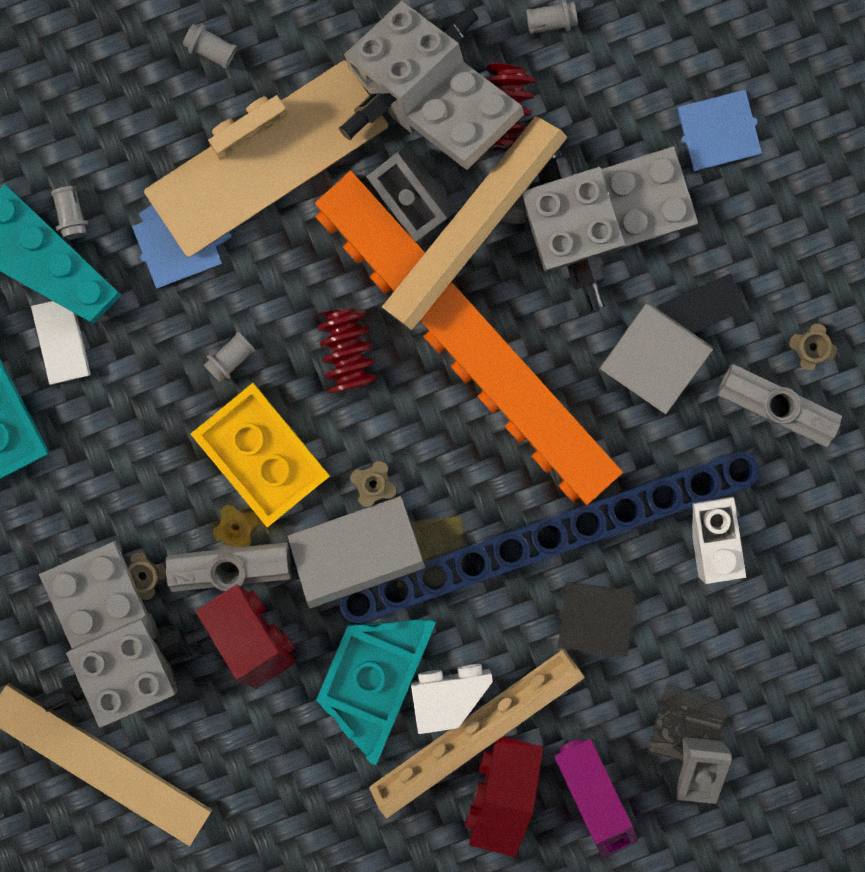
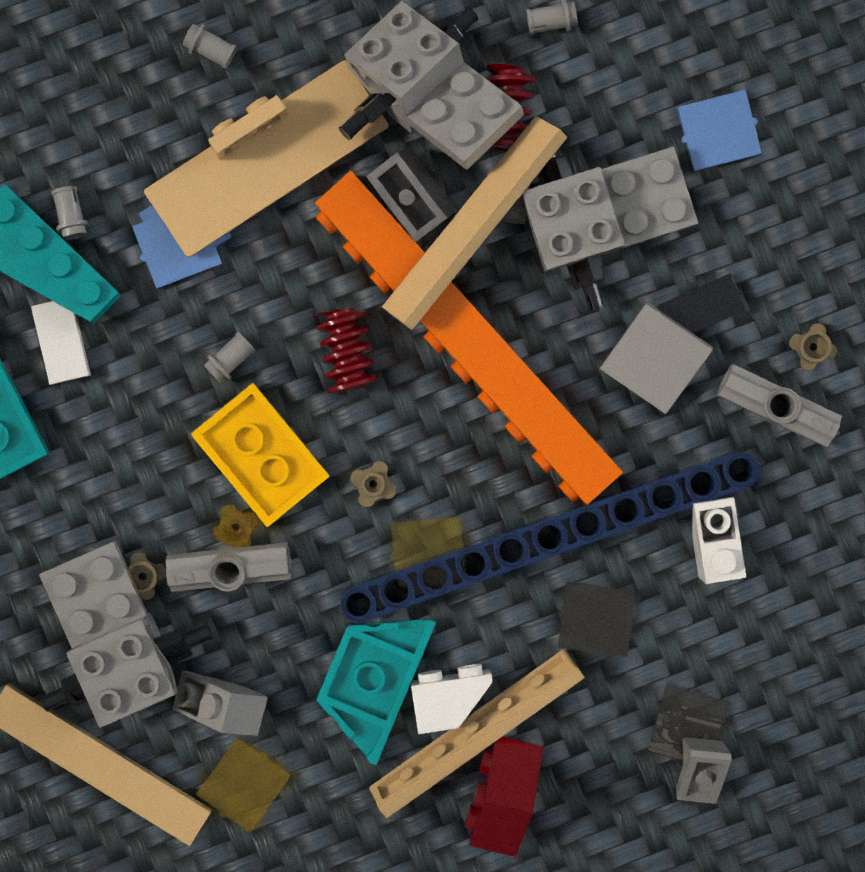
dark red brick [196,584,296,689] -> none
light grey tile [288,496,425,608] -> none
magenta slope [554,739,638,858] -> none
none -> light grey slope [172,671,268,736]
none -> clear yellow piece [196,737,291,833]

